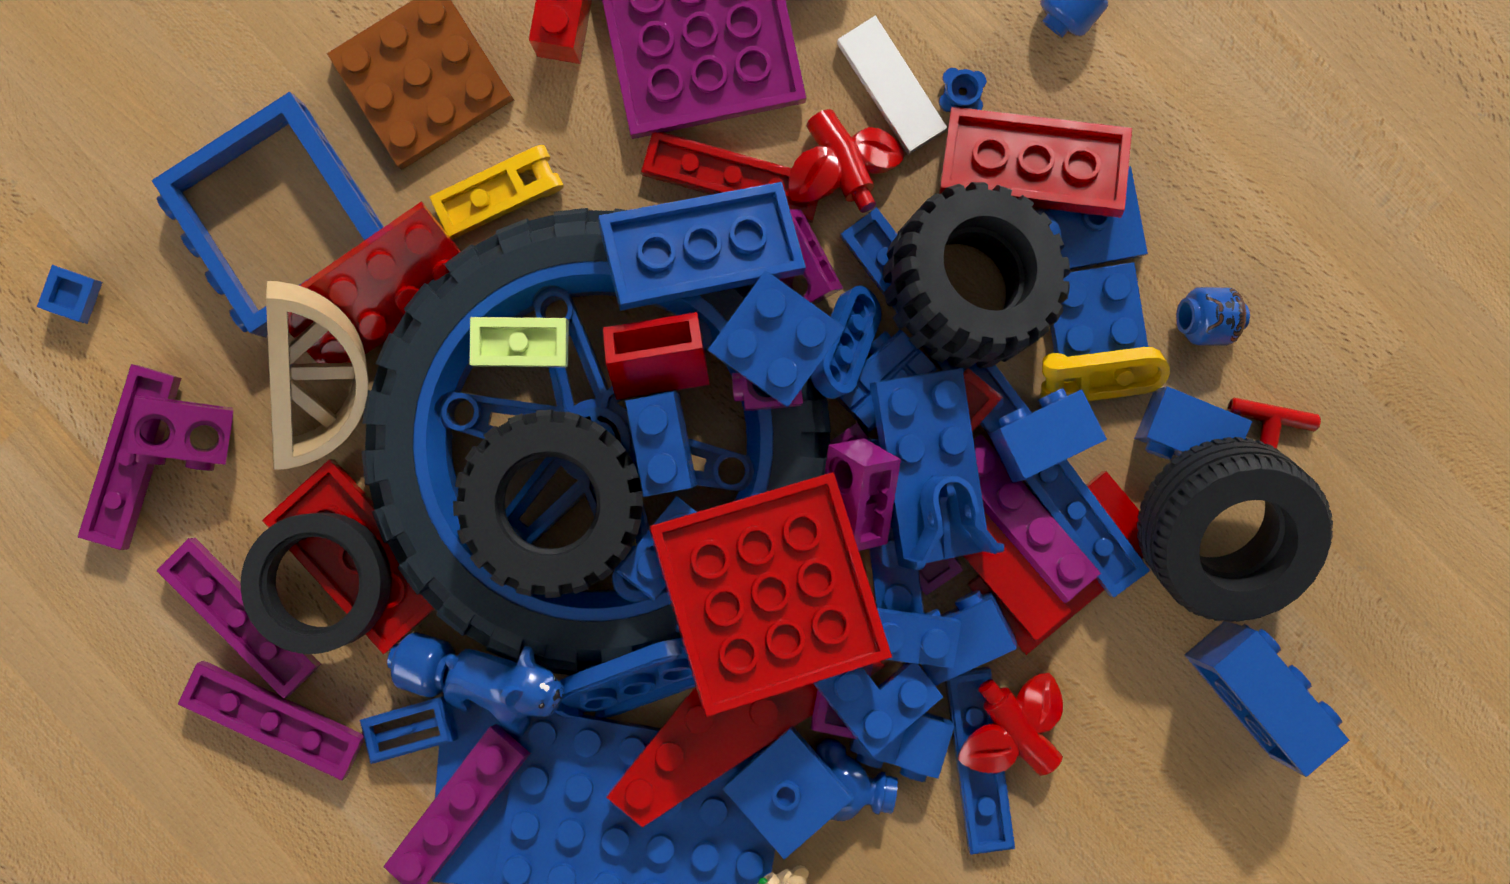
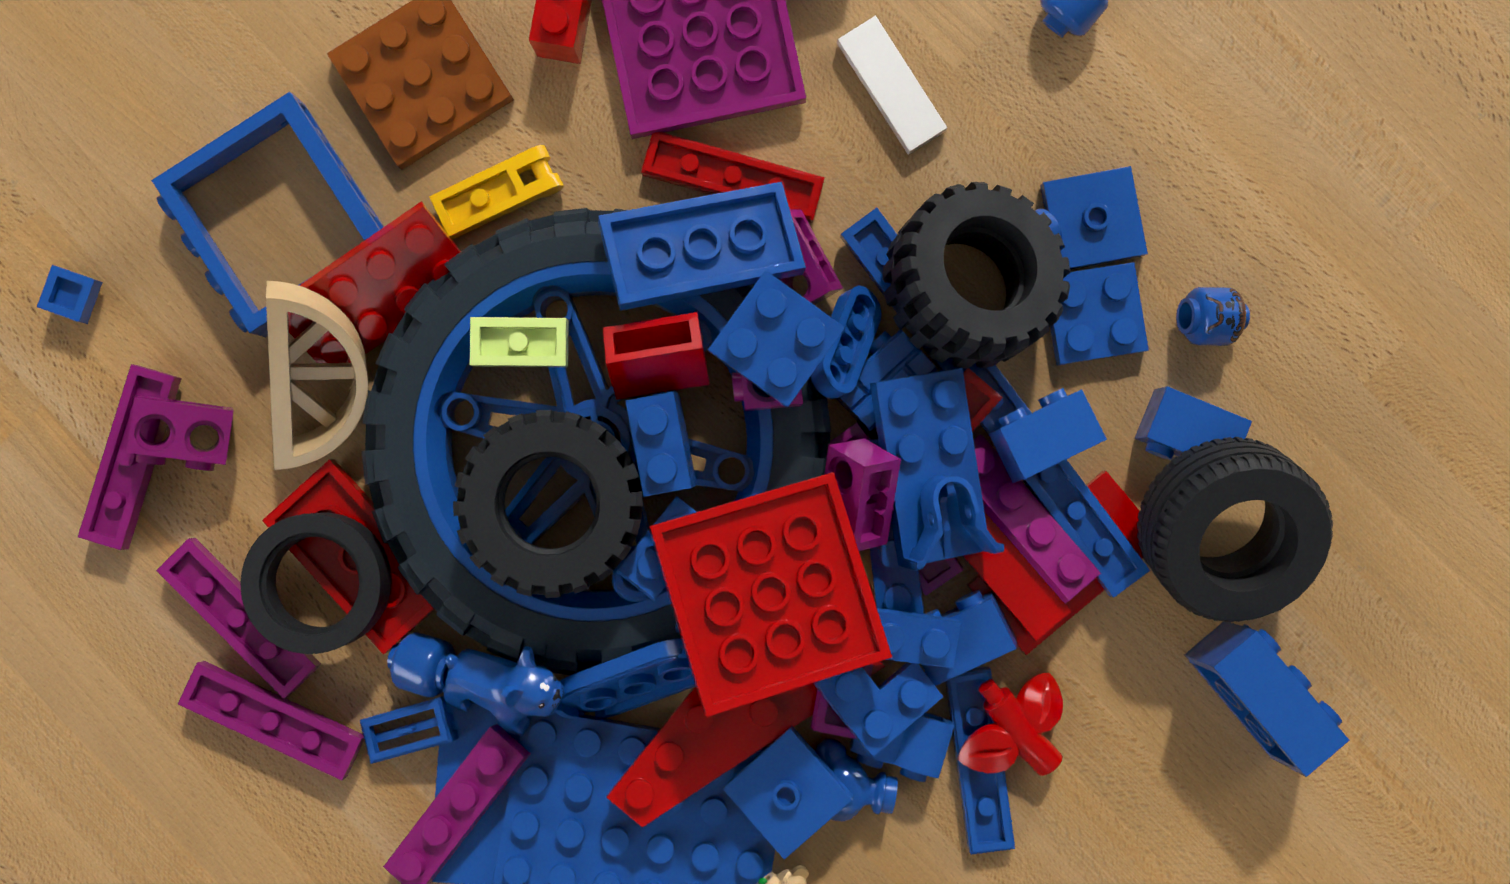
red plant [789,109,905,213] -> none
blue plate [939,68,987,112] -> none
plate [939,107,1132,218] -> none
yellow plate [1040,347,1170,401] -> none
red piece [1228,397,1321,448] -> none

